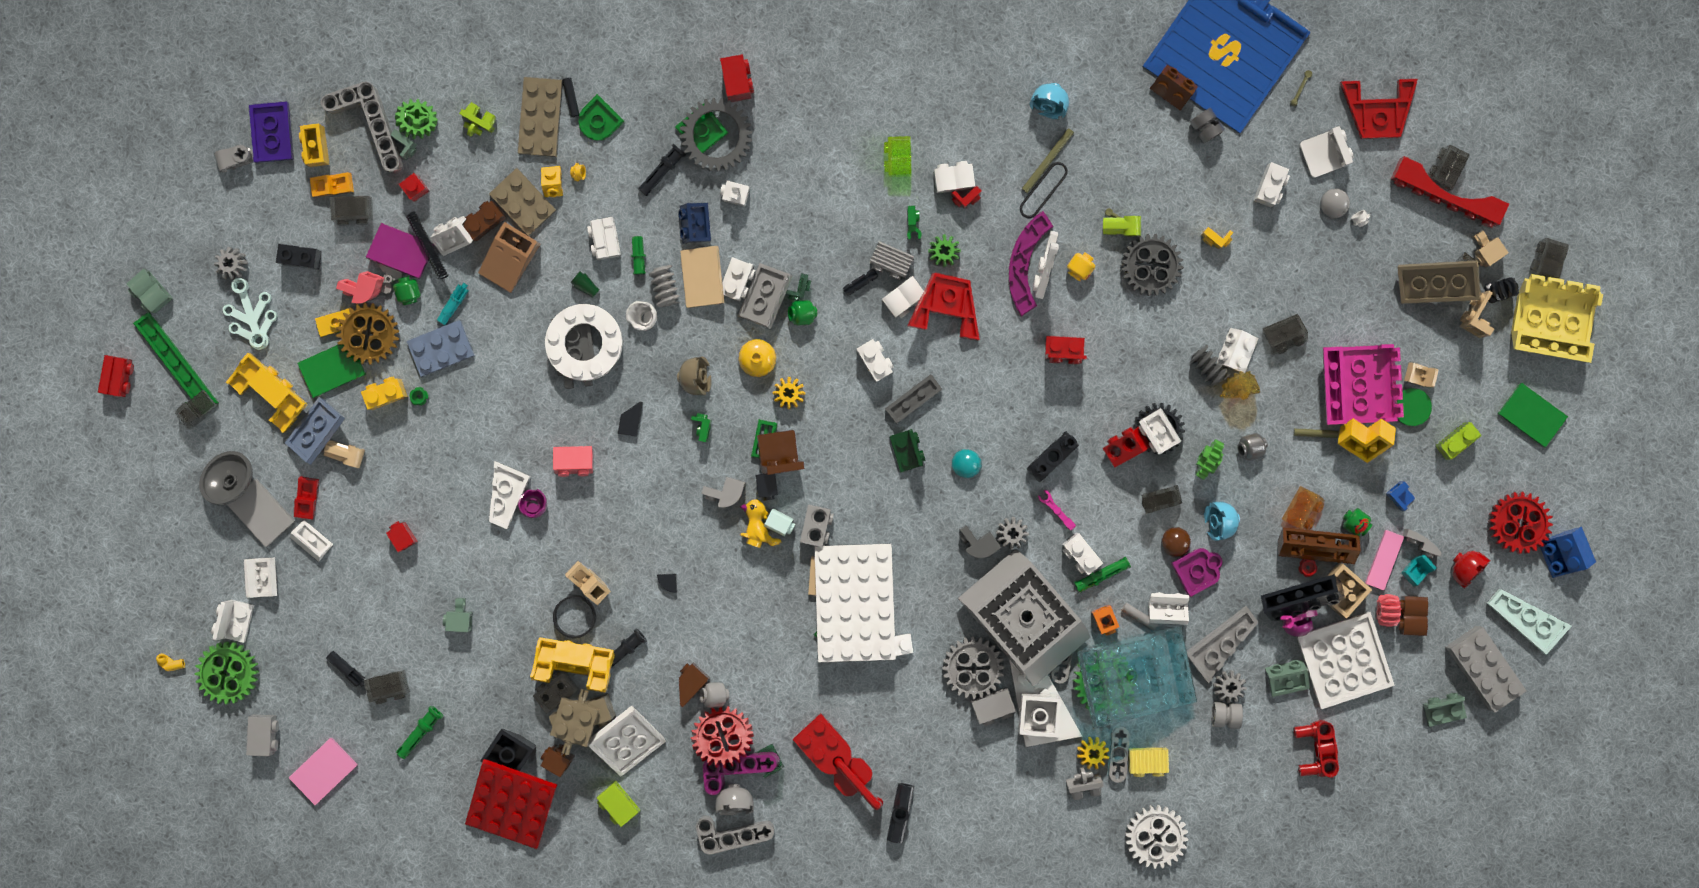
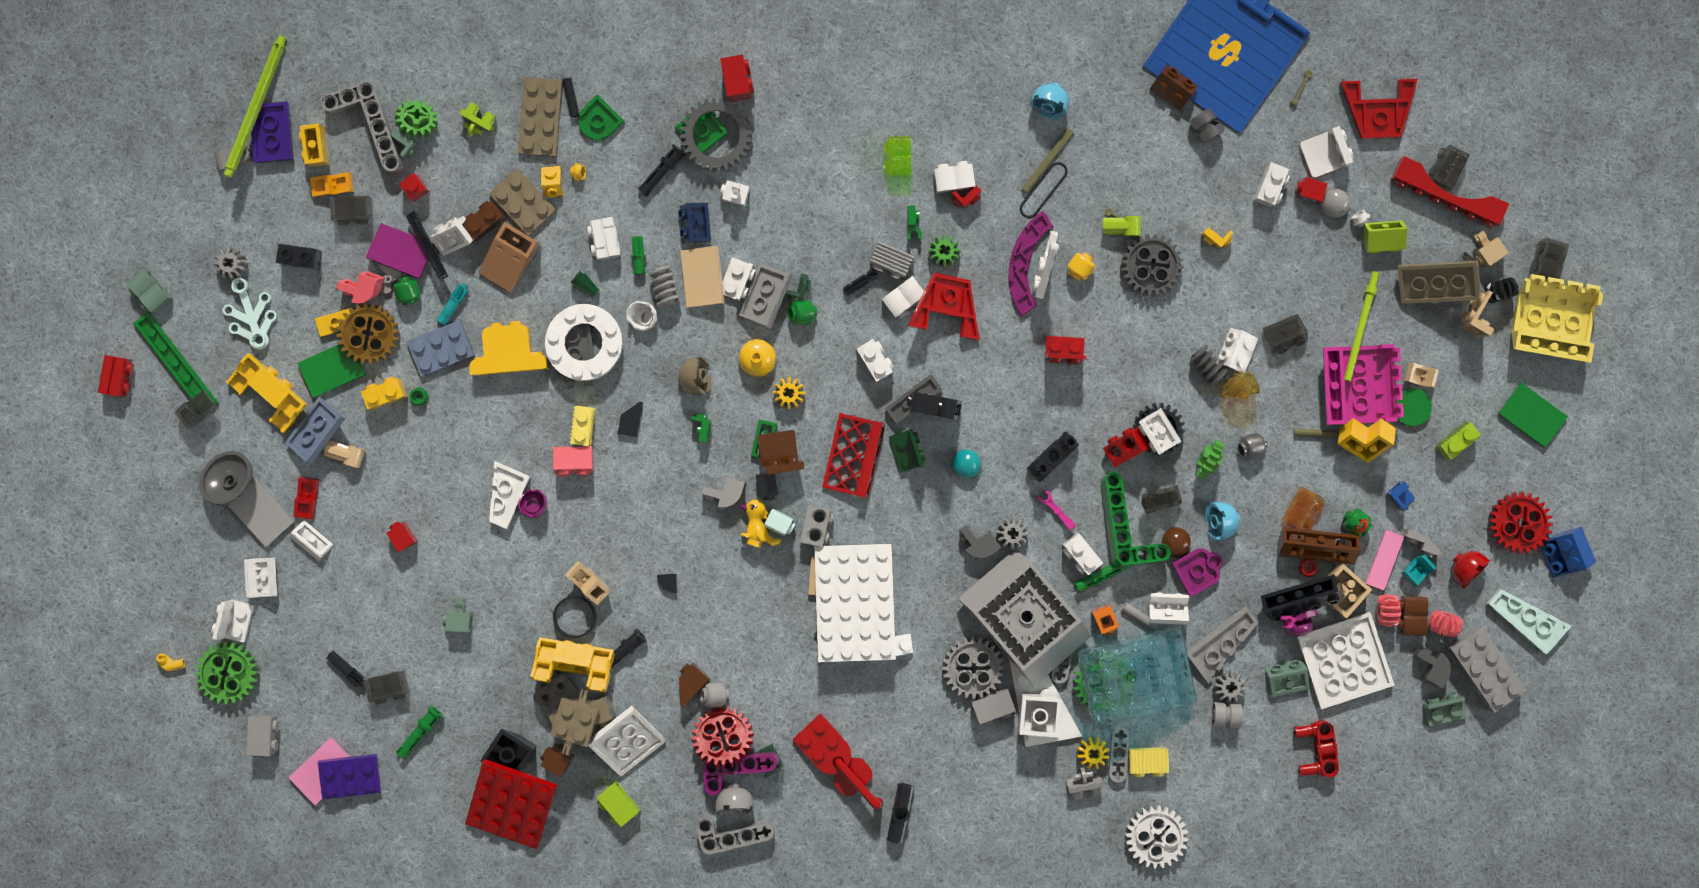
none -> lime piece [223,35,286,178]
none -> dark purple plate [318,754,381,799]
none -> yellow brick [469,321,549,376]
none -> light yellow brick [570,406,596,446]
none -> red fence [822,413,885,498]
none -> black brick [907,391,962,420]
none -> green beam [1101,472,1171,567]
none -> red brick [1295,177,1328,204]
none -> lime bar [1344,271,1380,382]
none -> lime brick [1363,220,1407,253]
none -> dark grey brick [1412,647,1451,689]
none -> coral gear [1428,610,1463,637]

